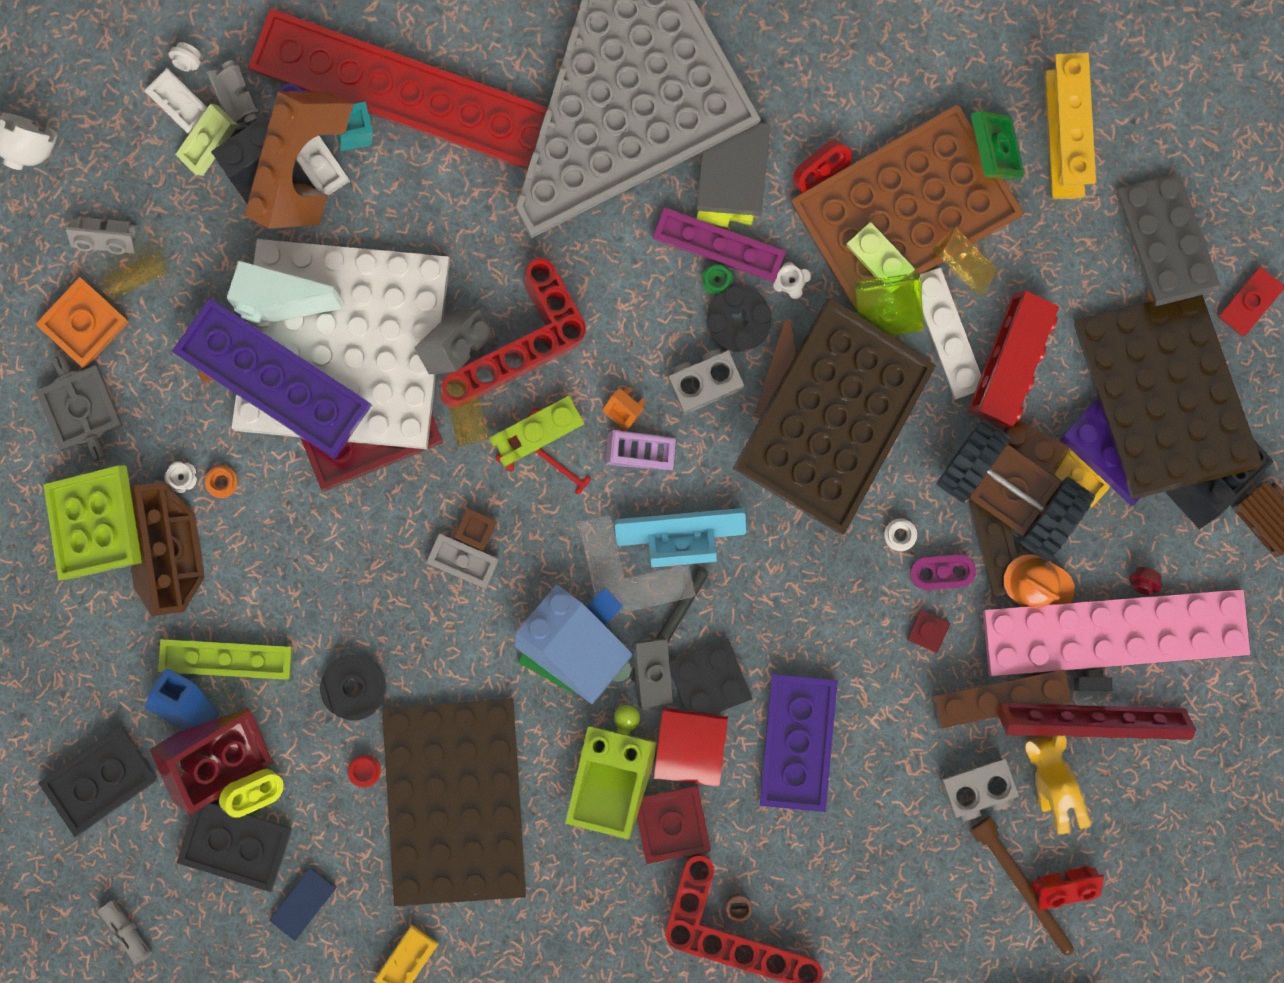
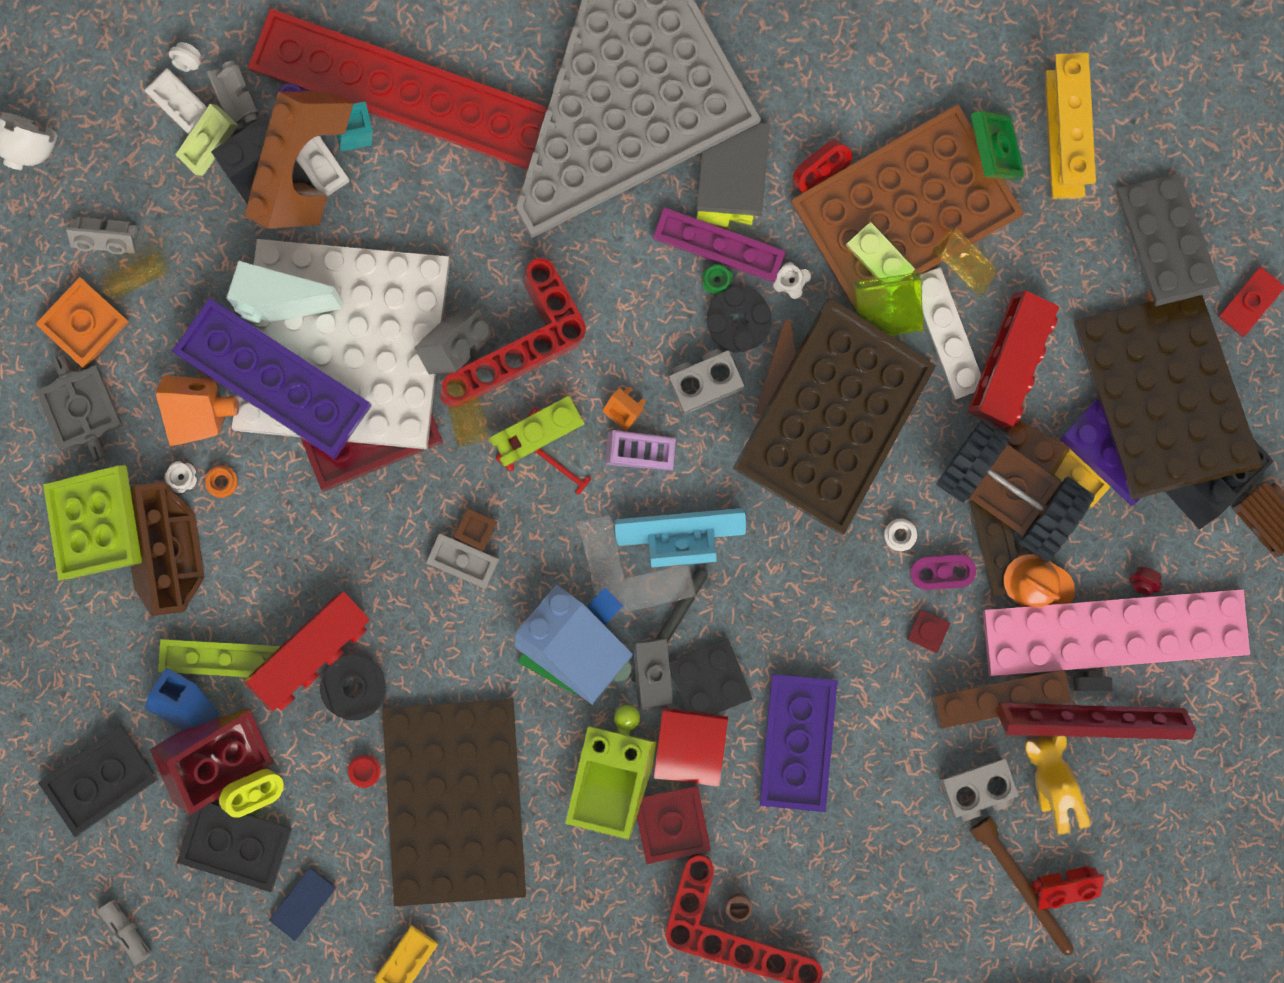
none -> orange torso [155,376,239,446]
none -> red brick [243,591,370,711]

